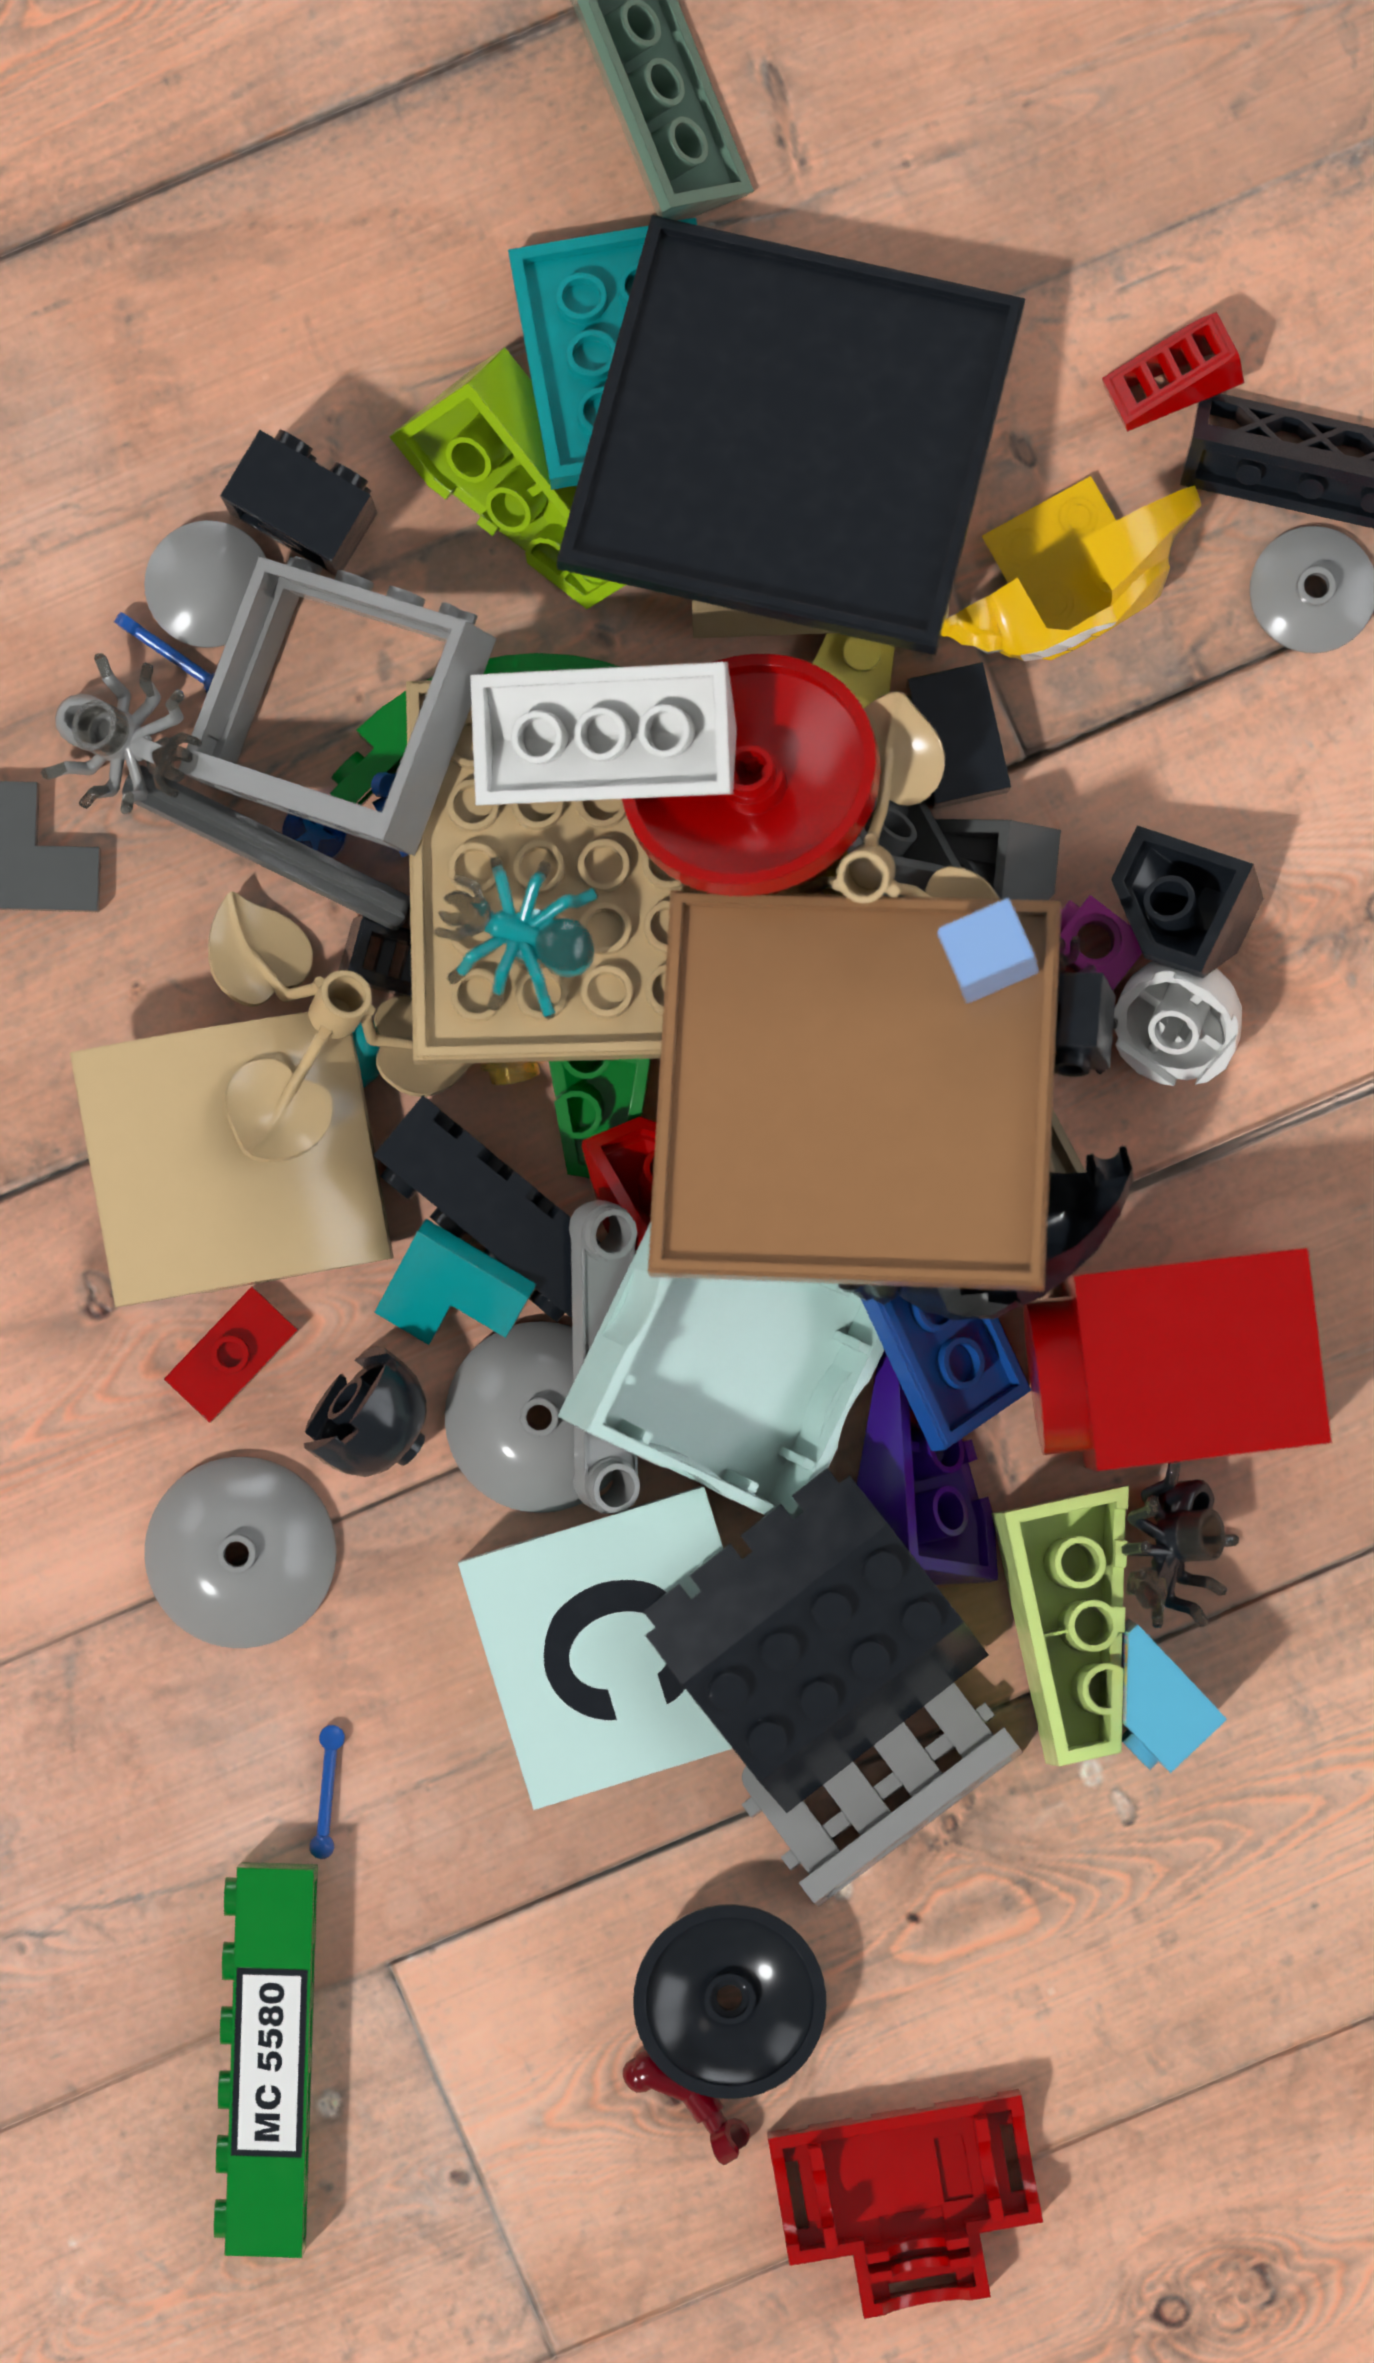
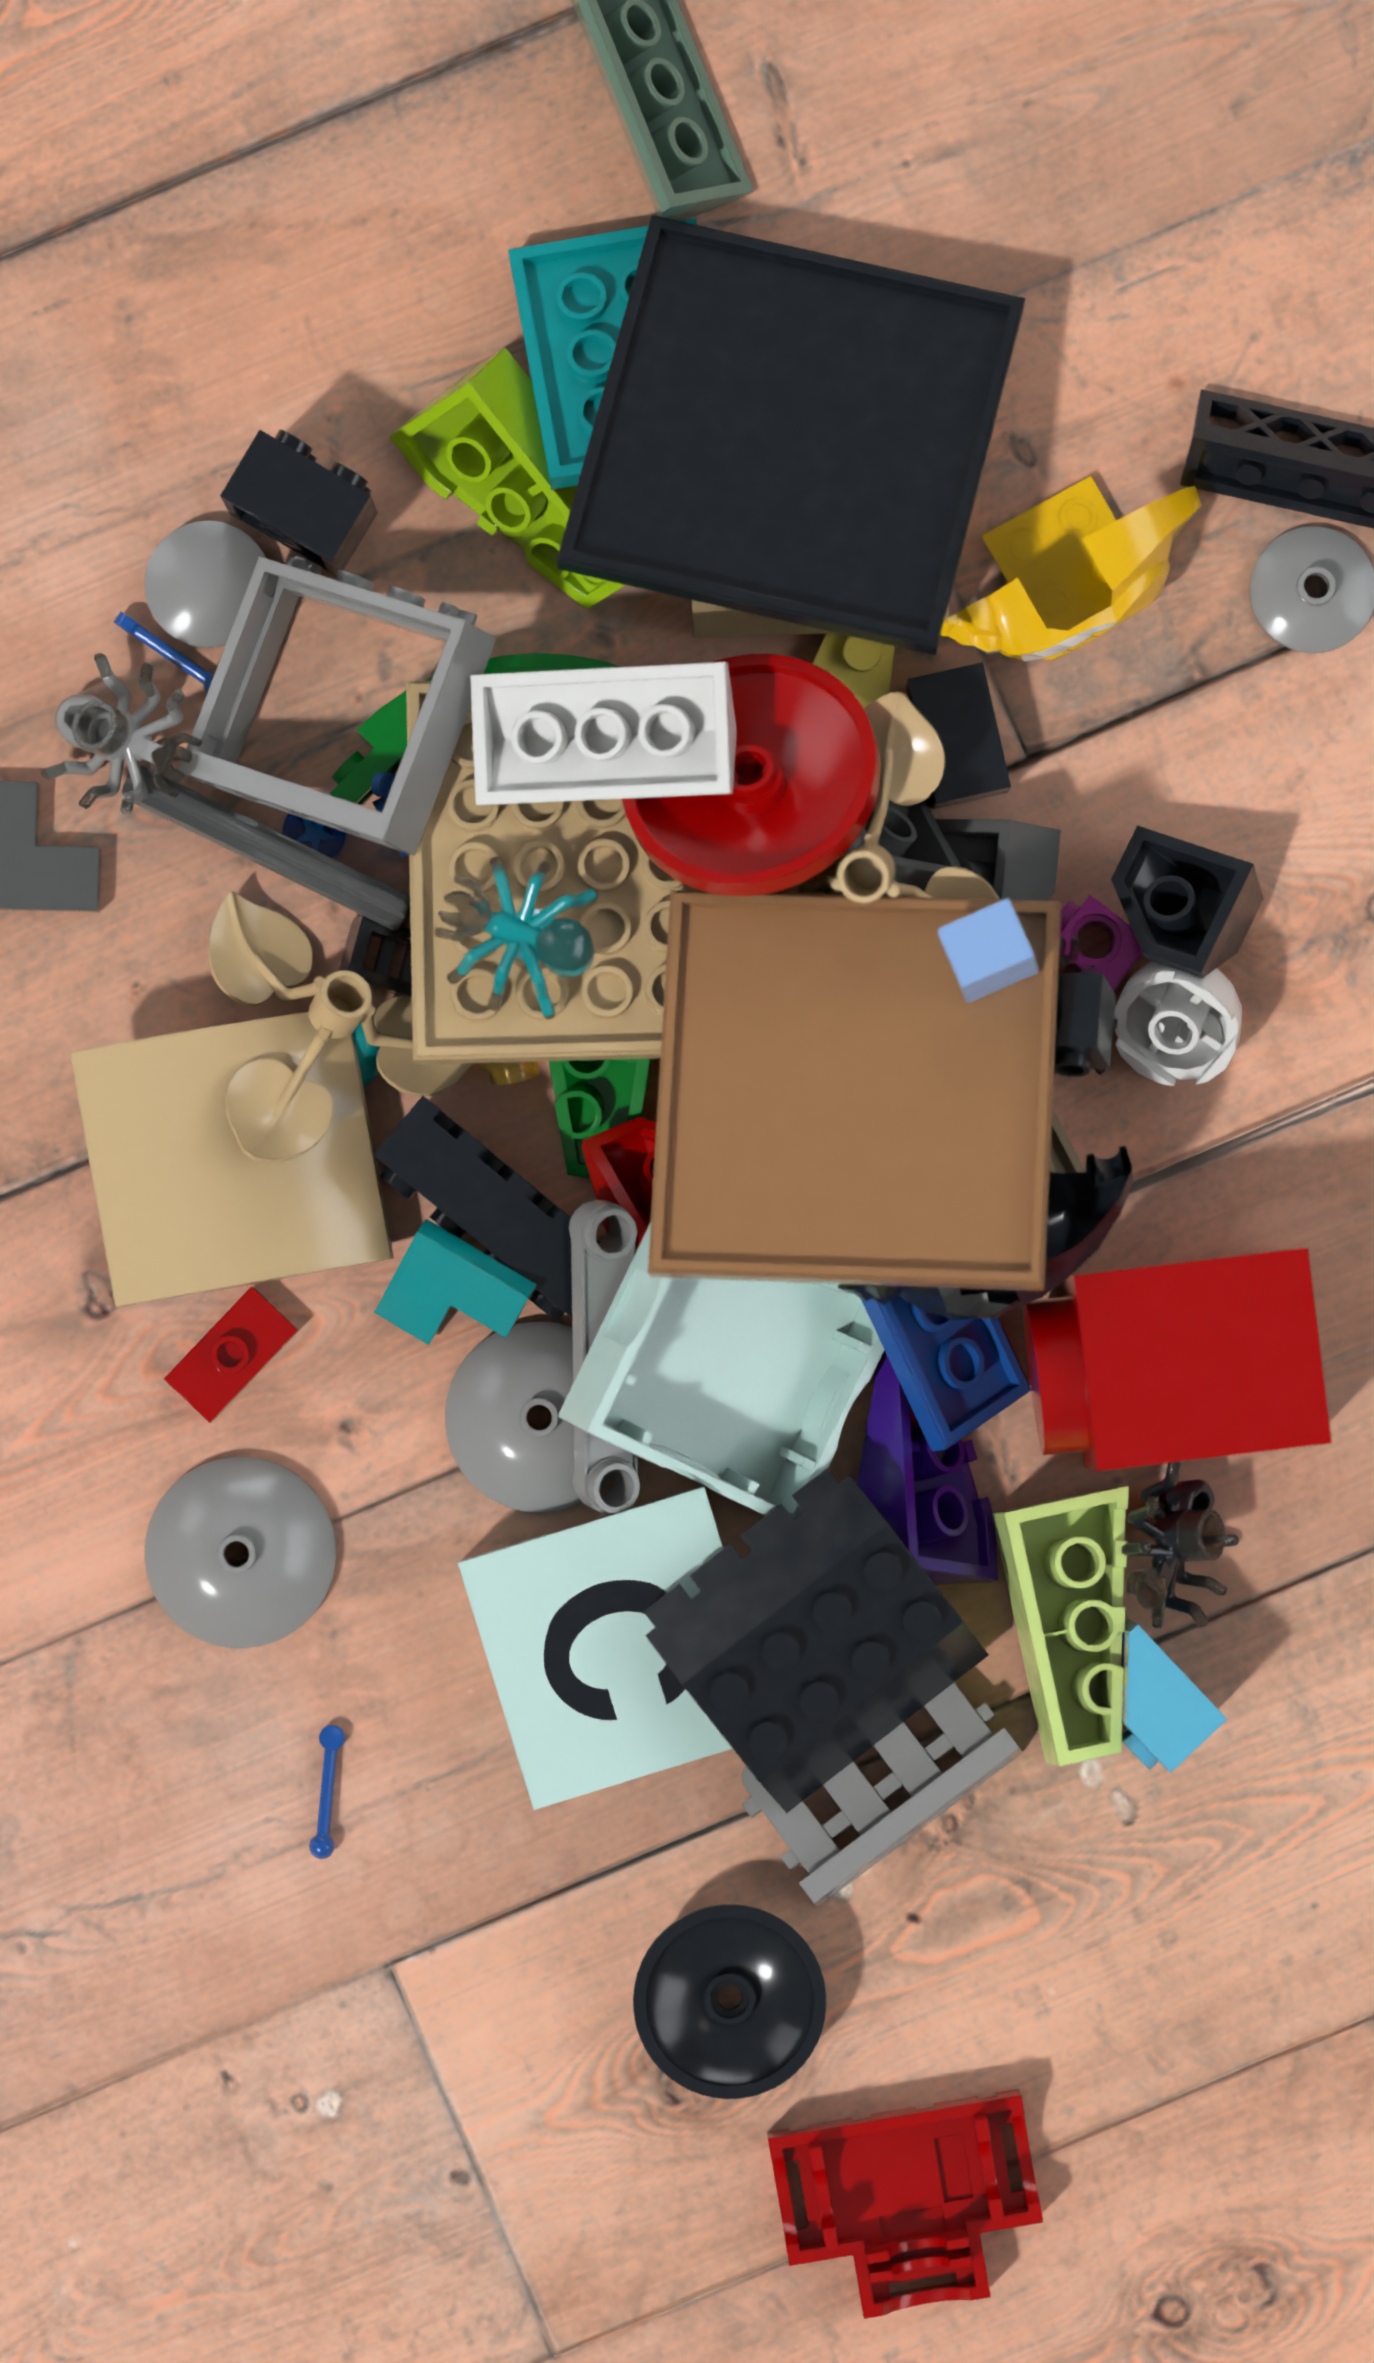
green brick [214,1862,318,2258] -> none
black cylinder [304,1346,427,1477] -> none
dark red arm [622,2050,750,2165] -> none
red slope [1102,312,1245,432] -> none

